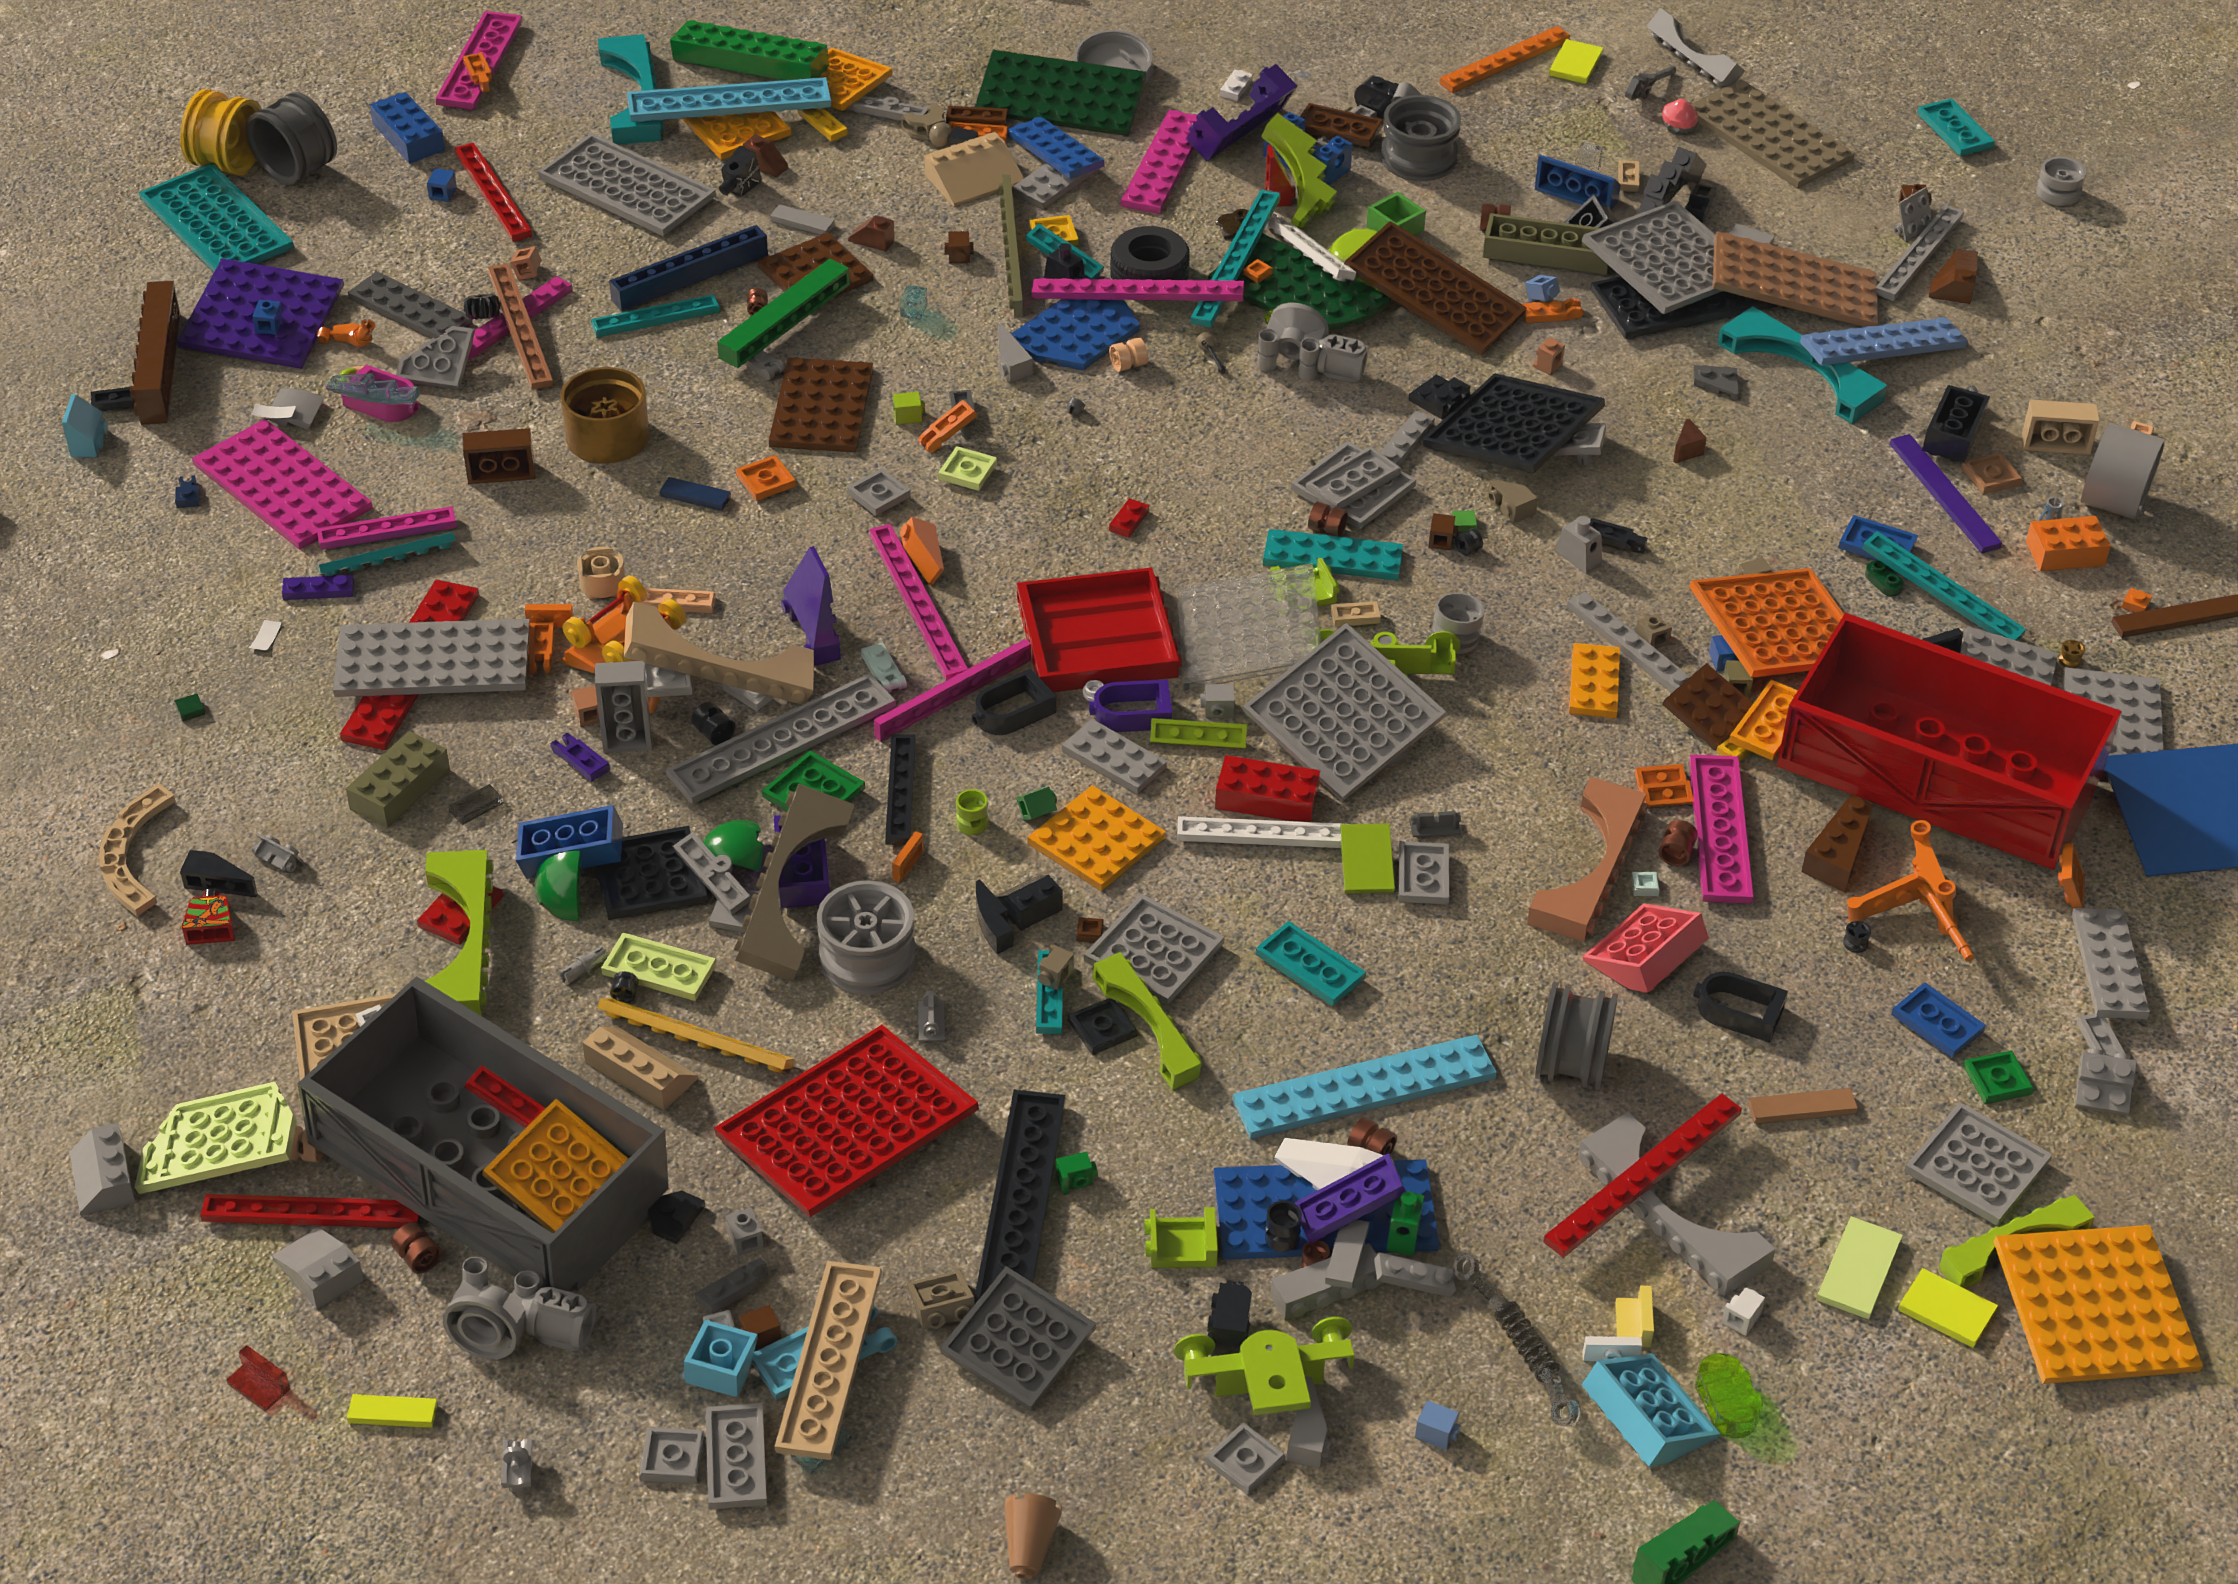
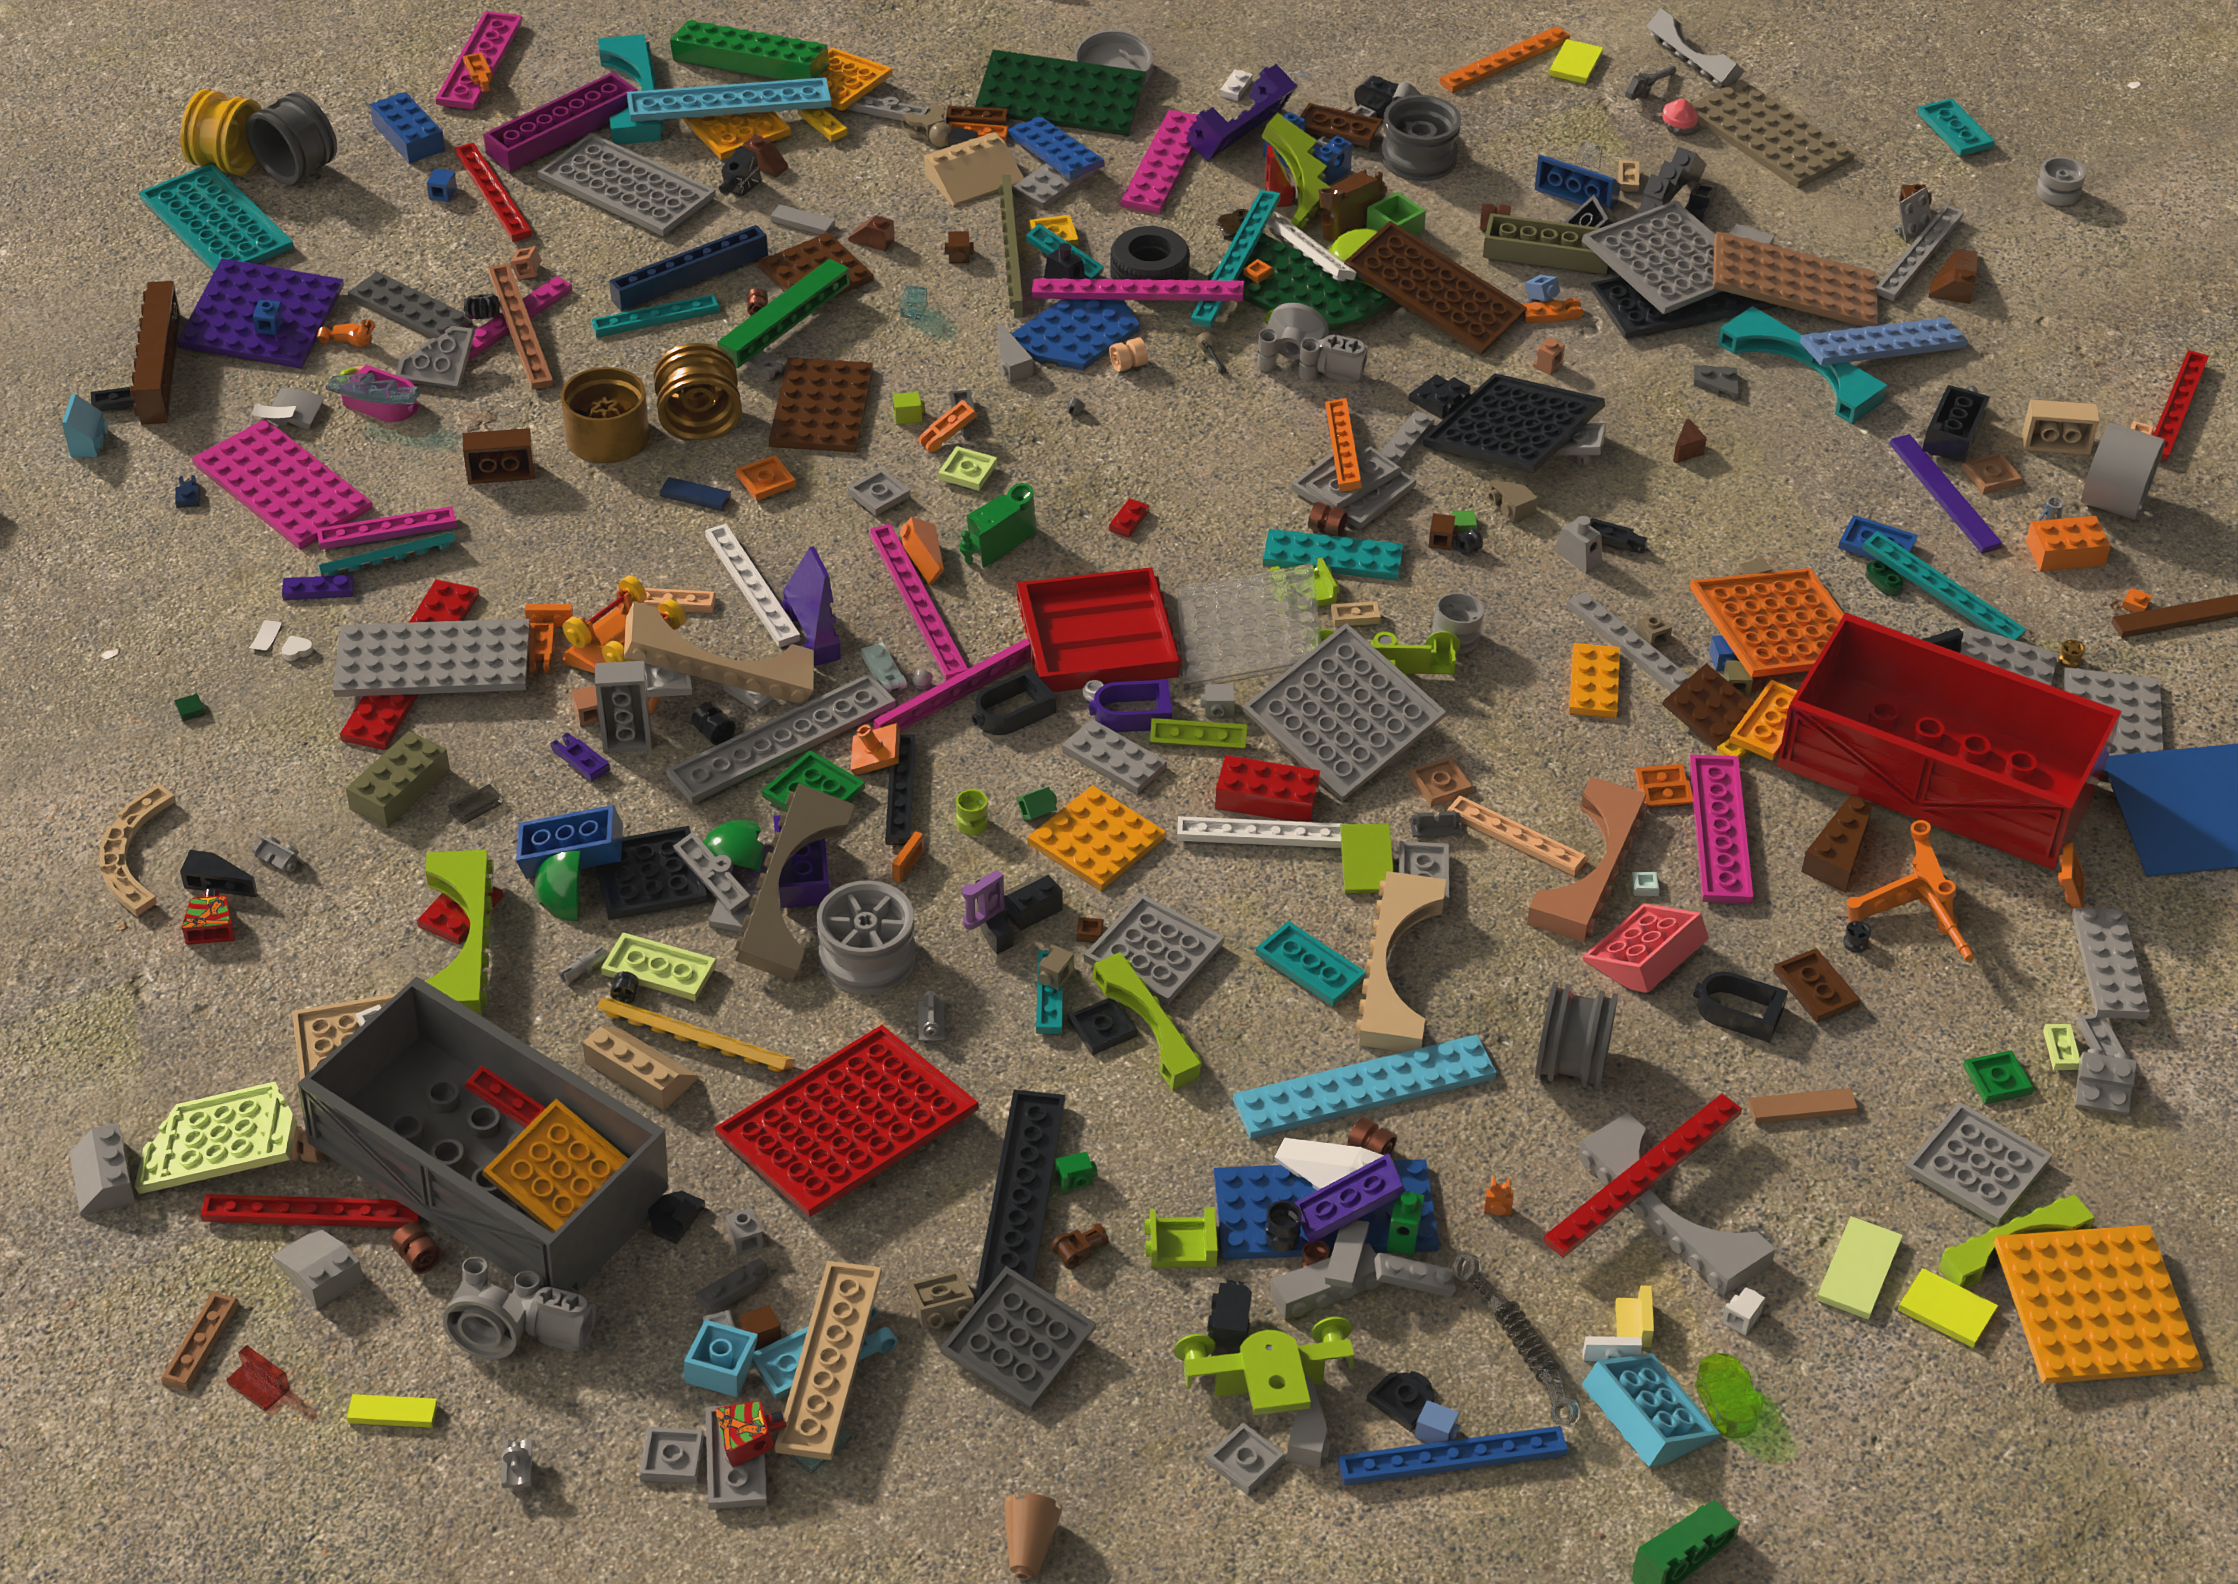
tan brick [577,547,625,599] -> none
copper wheel [1658,820,1698,867] -> none
blue plate [1891,982,1986,1058] -> none
none -> medium nougat tile [161,1292,239,1391]
none -> white tile [281,635,313,661]
none -> magenta brick [483,72,637,171]
none -> pearl gold wheel [653,343,742,441]
none -> white plate [705,524,800,648]
none -> torso [715,1401,787,1468]
none -> orange tile [851,723,901,776]
none -> light grey hinge [913,669,933,690]
none -> green piece [959,483,1037,568]
none -> medium lavender plate [962,870,1004,930]
none -> reddish brown connector [1051,1223,1109,1270]
none -> reddish brown piece [1318,169,1388,241]
none -> orange plate [1325,398,1362,492]
none -> blue plate [1338,1426,1568,1486]
none -> tan arch [1355,871,1447,1052]
none -> black tile [1366,1371,1434,1432]
none -> medium nougat tile [1408,756,1474,807]
none -> light nougat tile [1447,796,1587,876]
none -> orange plate [1484,1177,1514,1216]
none -> reddish brown plate [1773,948,1860,1023]
none -> yellowish green plate [2043,1024,2080,1070]
none -> red plate [2153,350,2209,462]

